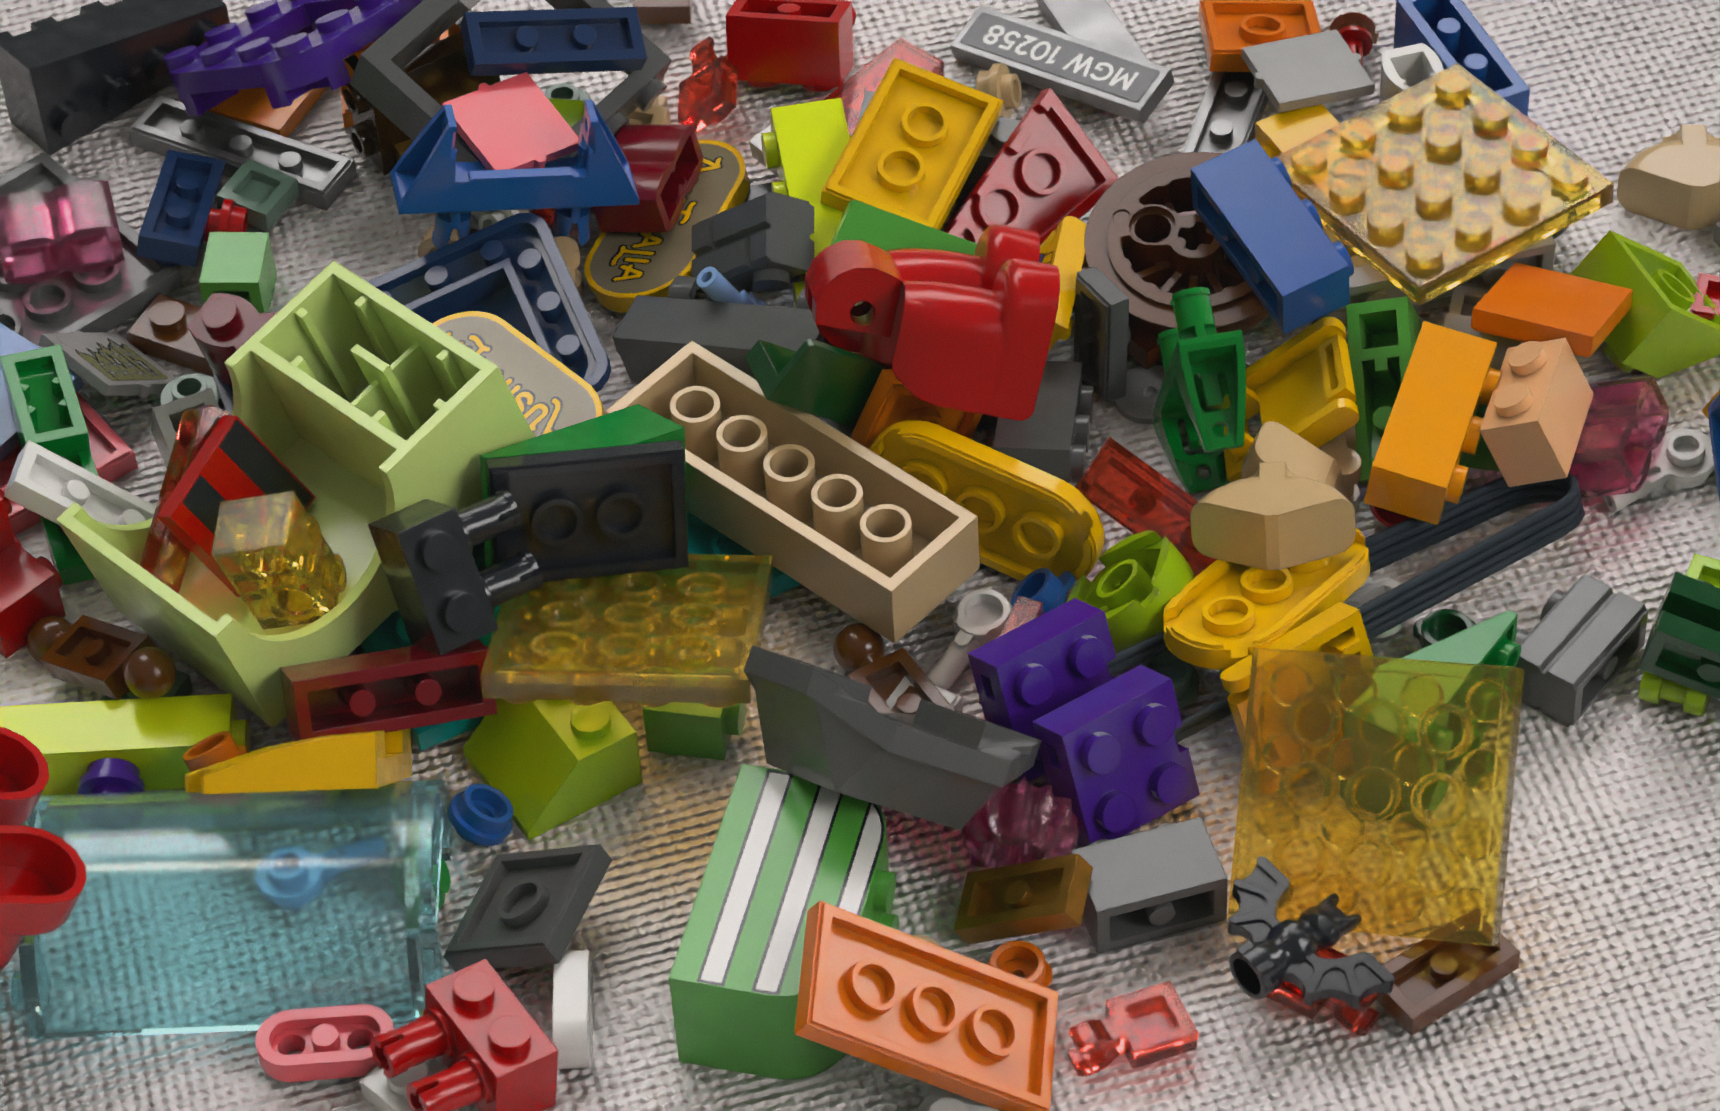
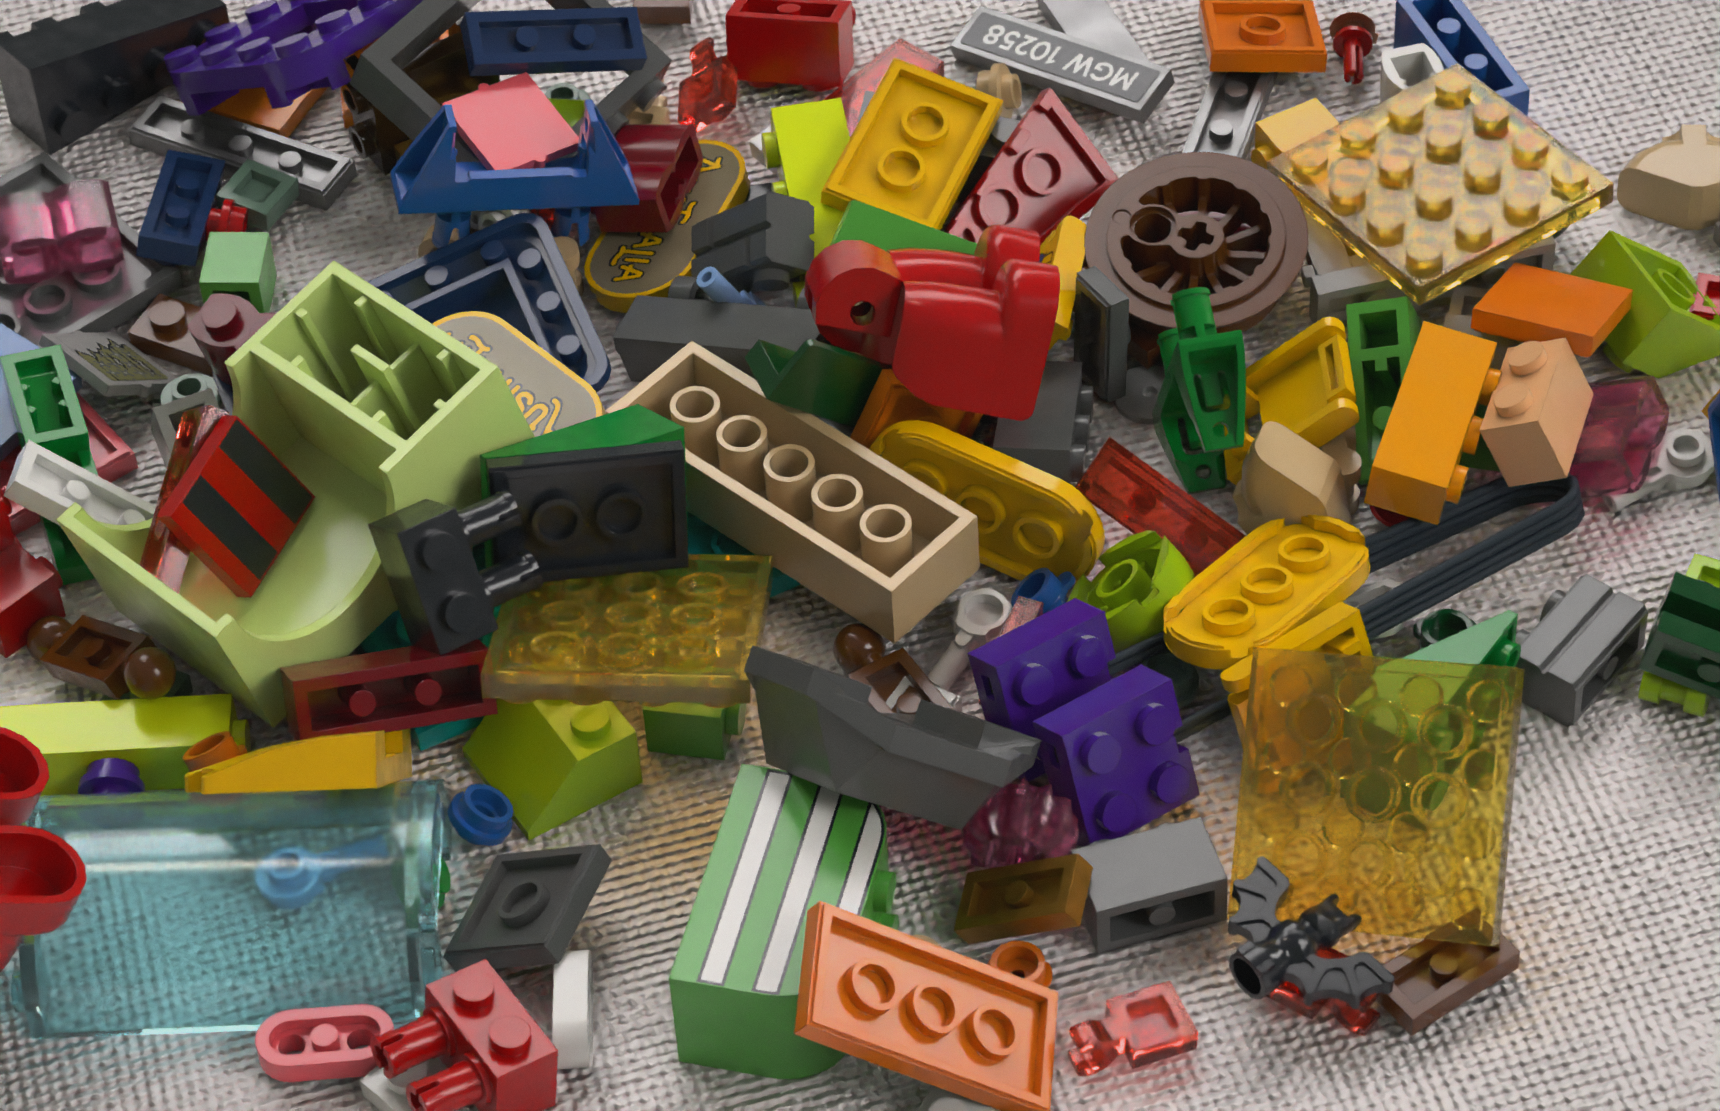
clear yellow brick [211,491,347,630] -> none
blue brick [1190,138,1354,334] -> none
tan piece [1190,462,1356,570] -> none
light grey piece [1241,29,1375,113] -> none

